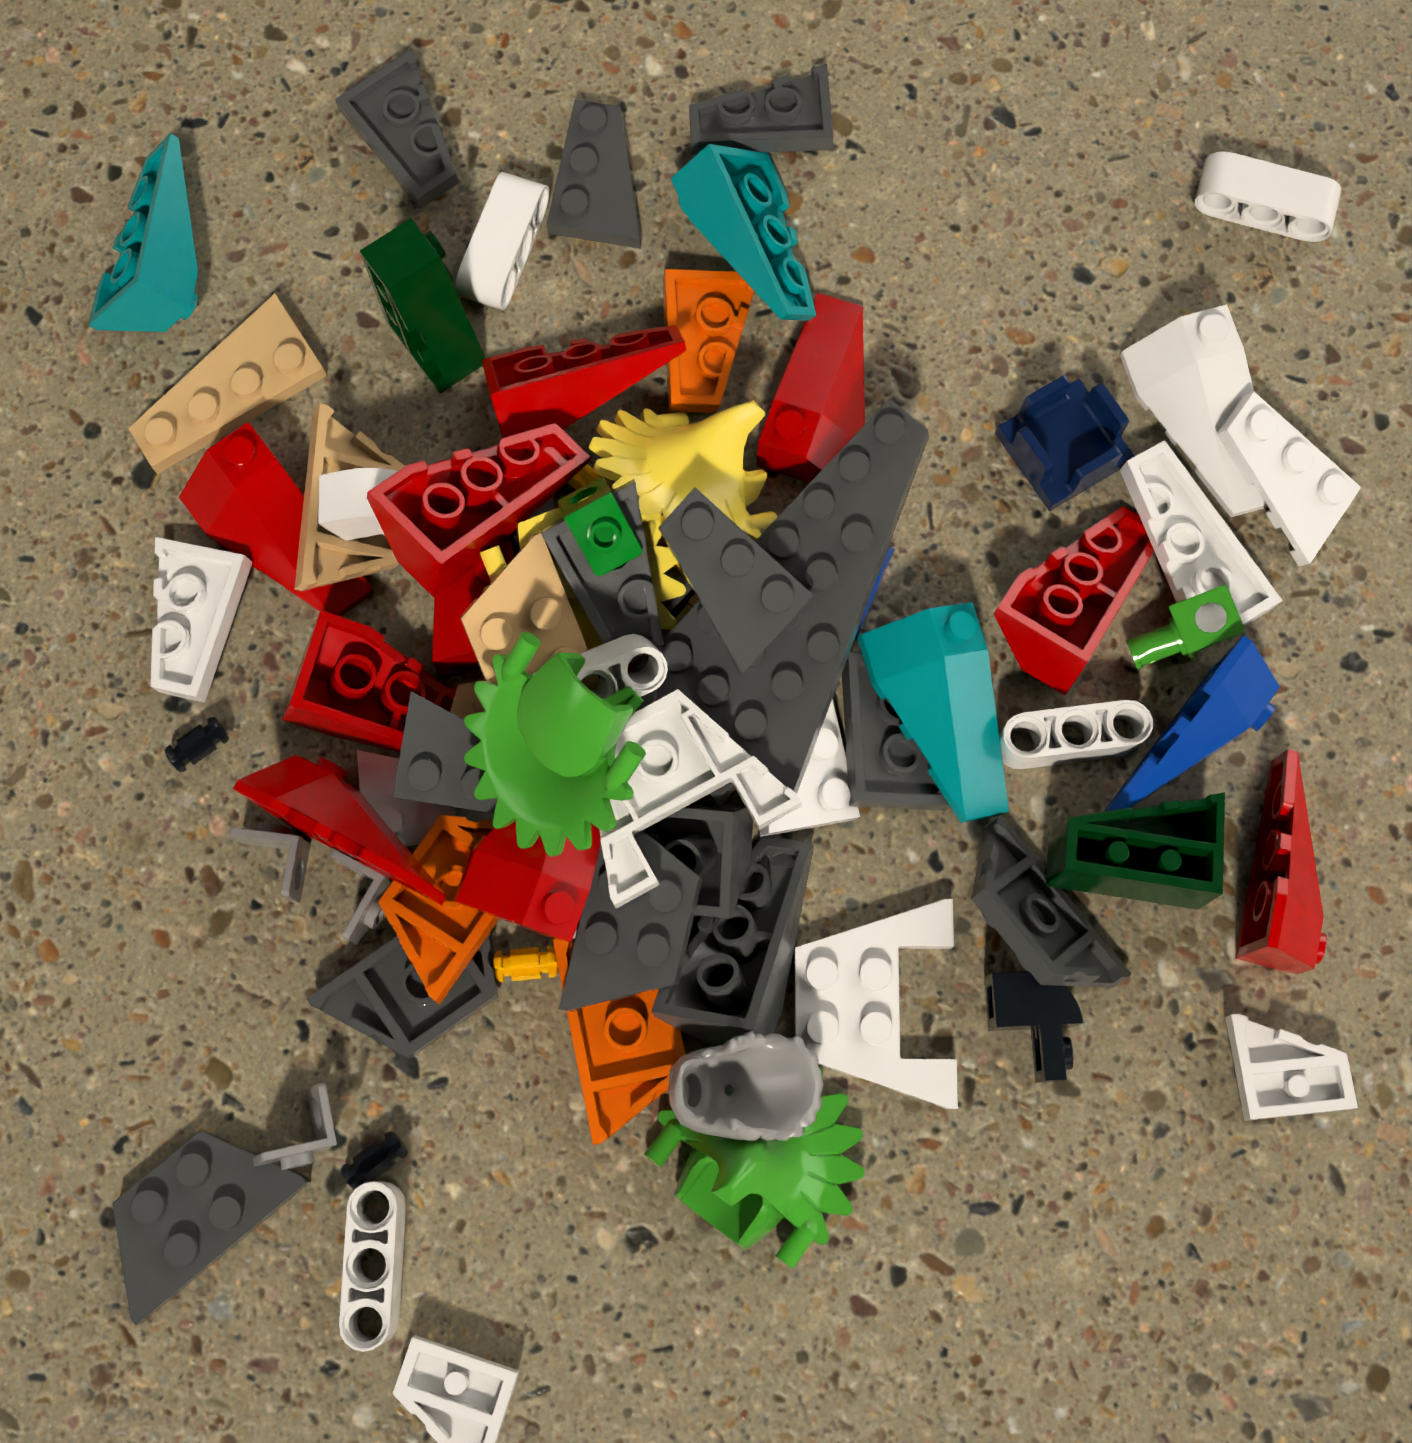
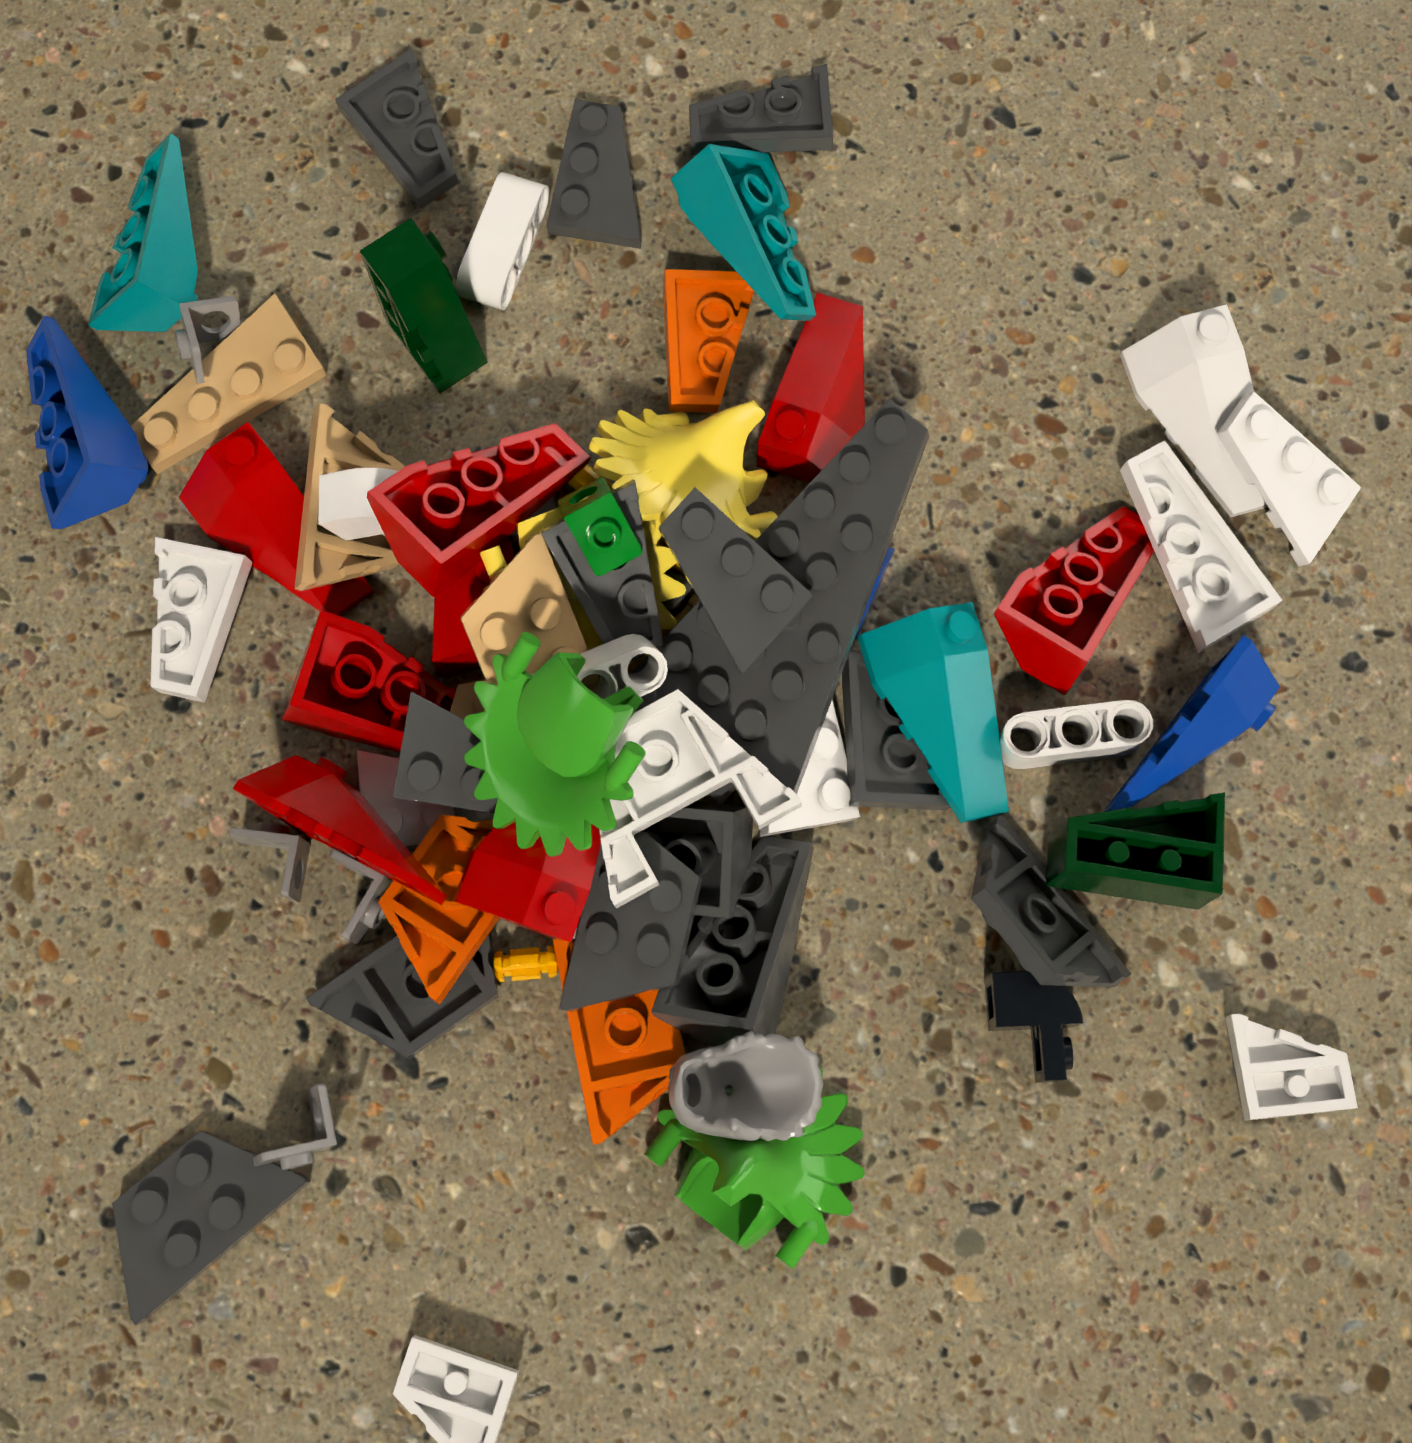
black piece [165,717,229,772] -> none
white beam [339,1181,406,1352] -> none
black piece [340,1131,408,1190] -> none
red wedge [481,325,687,438] -> none
white wing [794,899,958,1109] -> none
dark blue panel [995,375,1135,512] -> none
bright green bracket [1126,585,1245,669] -> none
white beam [1194,151,1342,242] -> none
red wedge [1235,749,1327,974] -> none
none -> blue wedge [26,316,148,529]
none -> light grey bracket [175,296,241,384]

